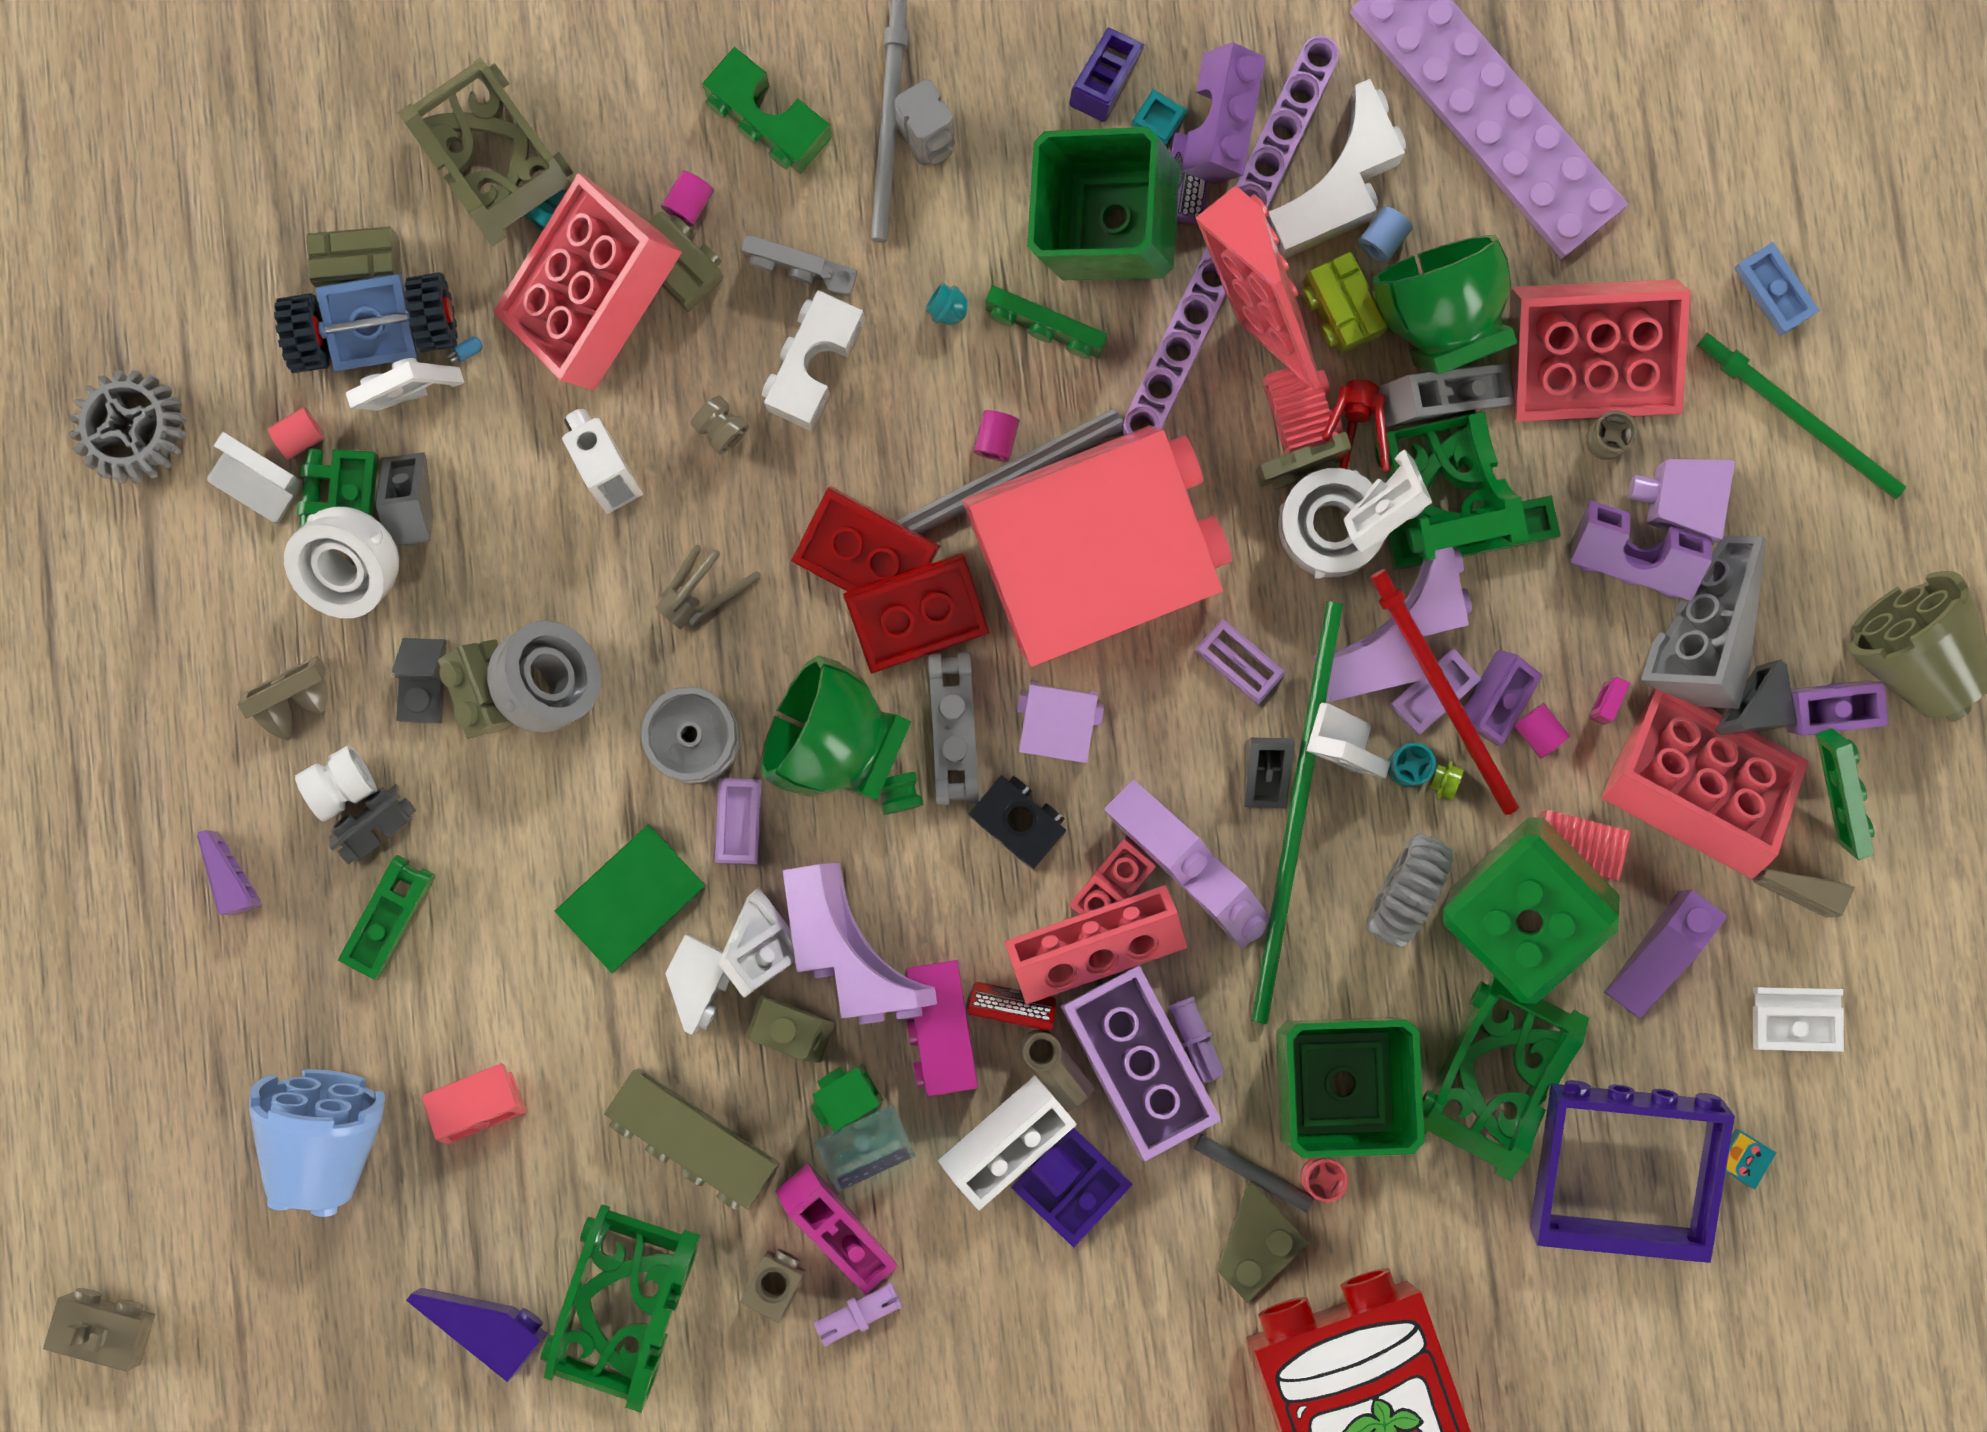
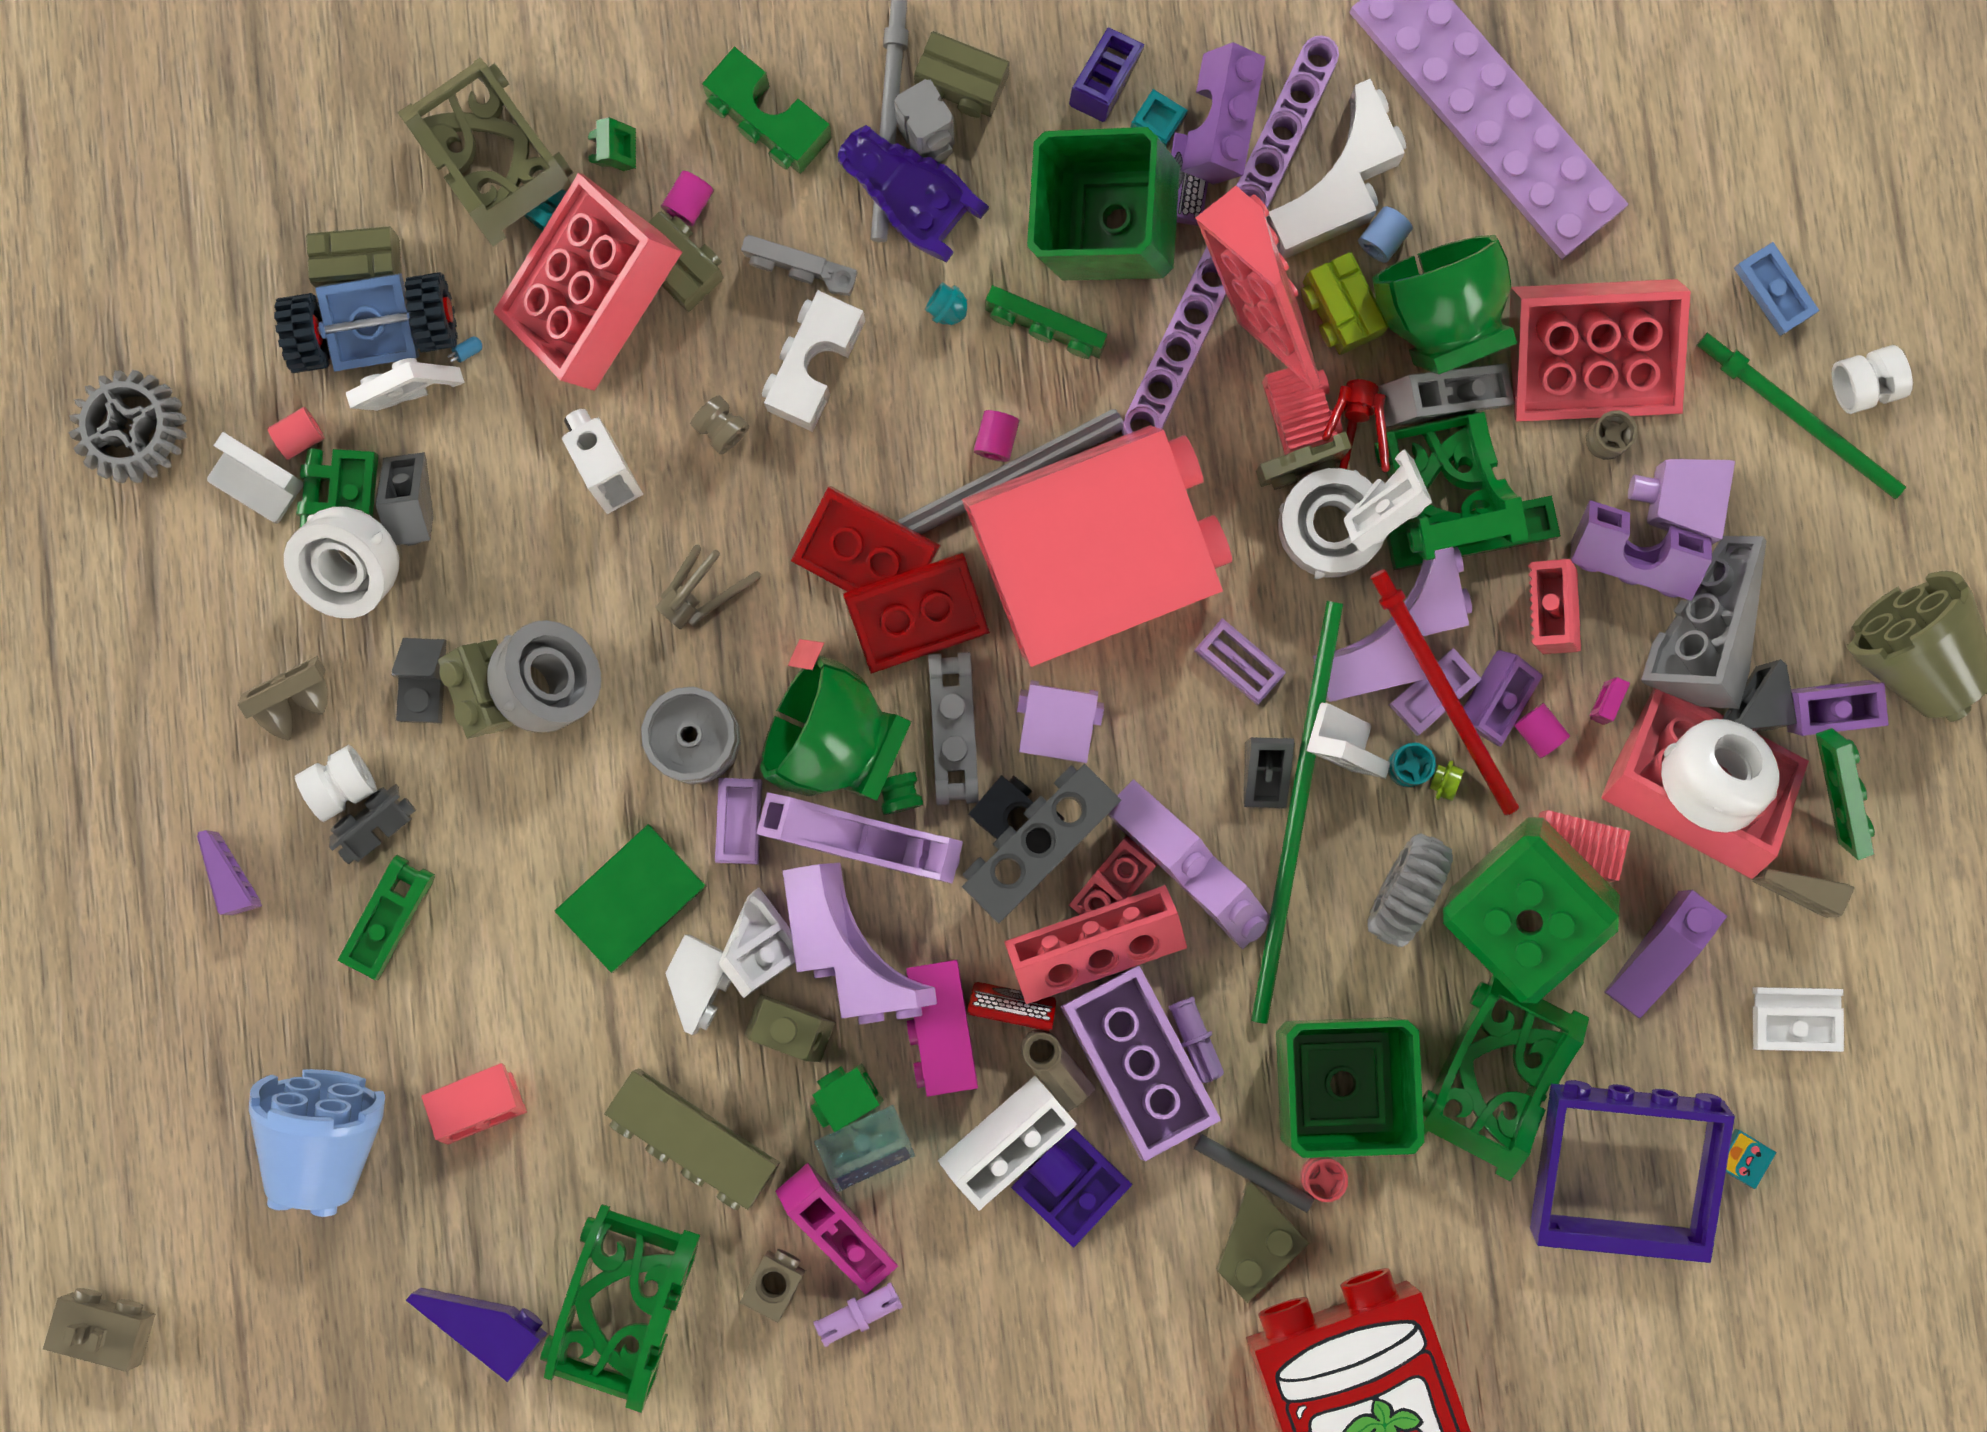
none -> green tile [588,117,636,171]
none -> lavender arch [756,792,963,884]
none -> coral sticker [788,639,825,670]
none -> dark purple animal [838,125,989,263]
none -> olive brick [914,31,1010,118]
none -> dark grey brick [962,763,1121,924]
none -> coral brick [1528,559,1581,655]
none -> white piece [1661,719,1780,832]
none -> white wheel [1832,345,1913,414]

